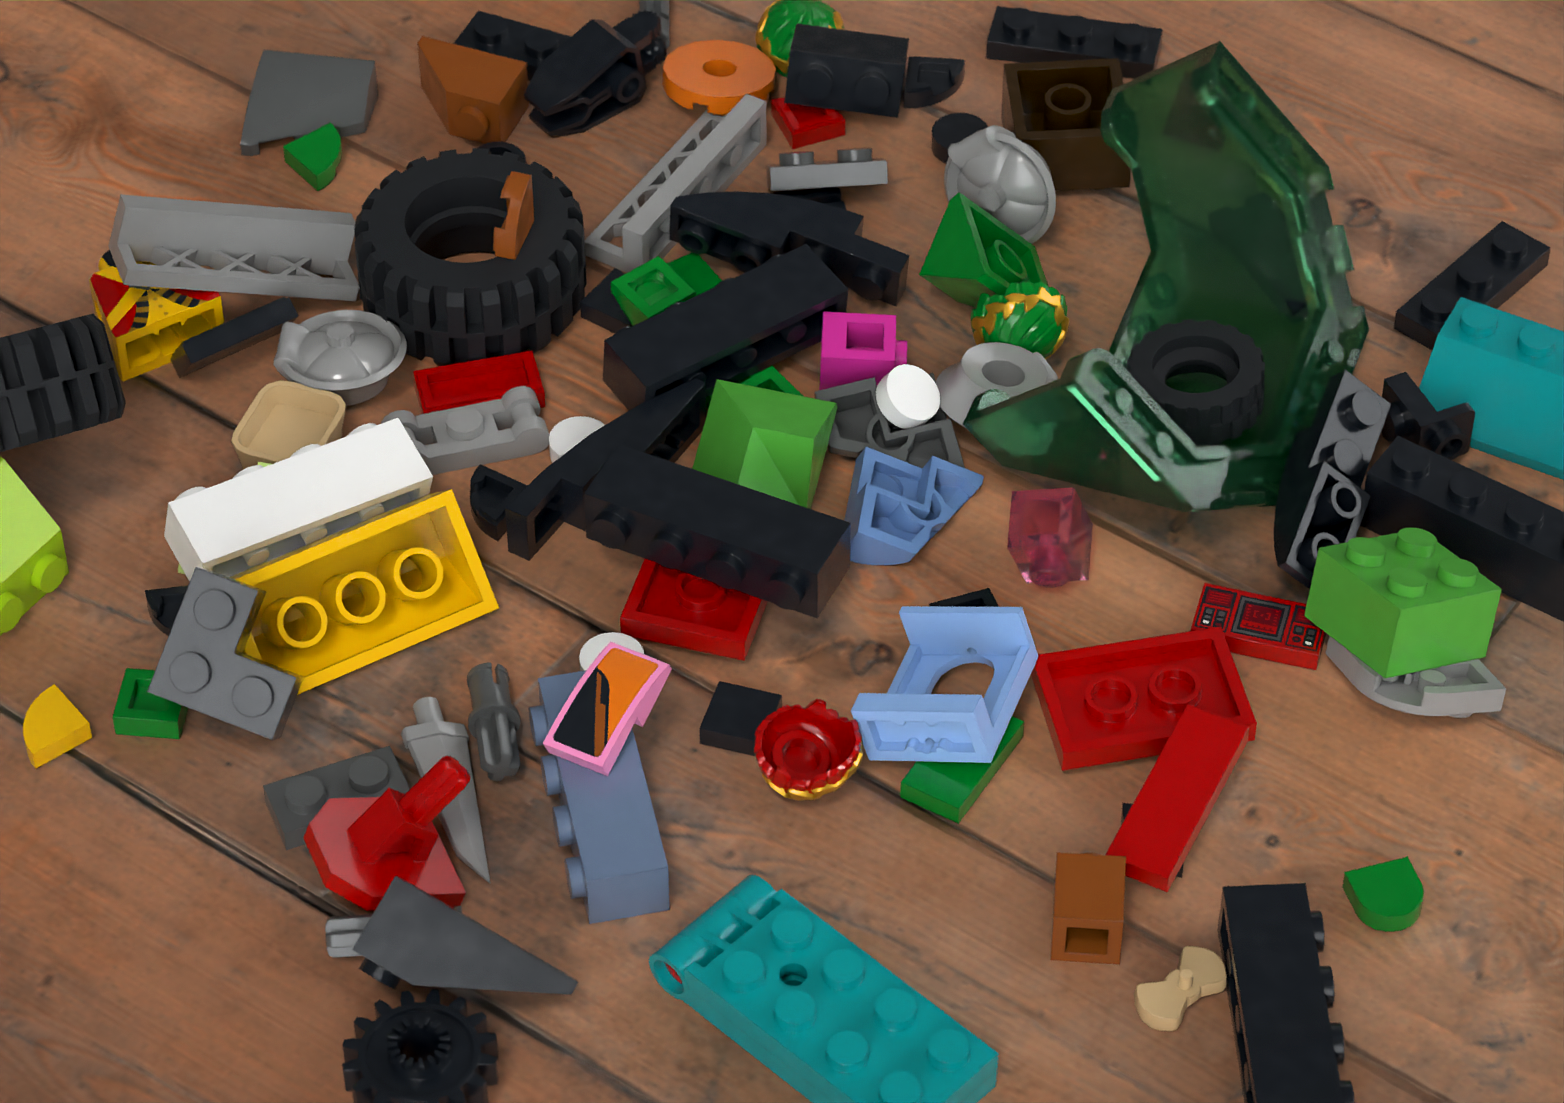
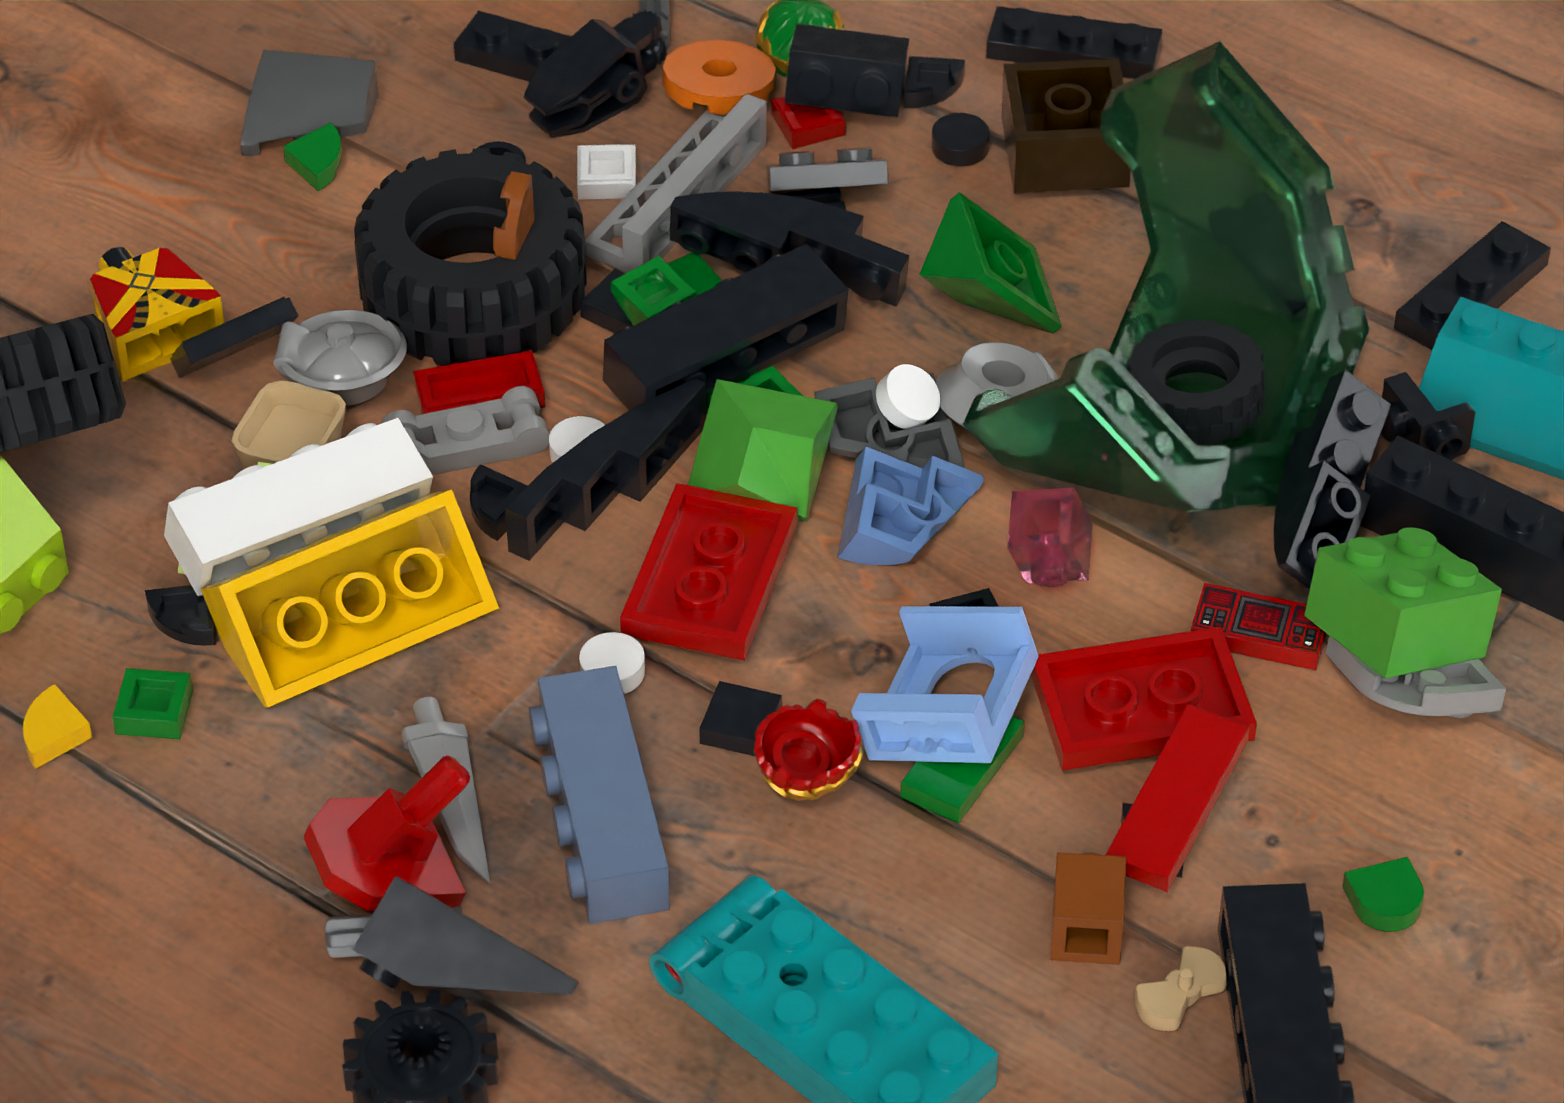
light grey fence [108,194,359,301] -> none
brick [147,567,304,740] -> none
dark grey plate [263,746,410,850] -> none
dark orange slope [417,36,529,144] -> none
dark grey axle [467,662,521,781] -> none
slope [543,642,672,776] -> none
black brick [584,444,851,618] -> none
dark pink brick [819,312,907,390] -> none
light grey piece [944,125,1056,244] -> none
green hair [970,282,1069,360] -> none
none -> white tile [577,144,636,200]

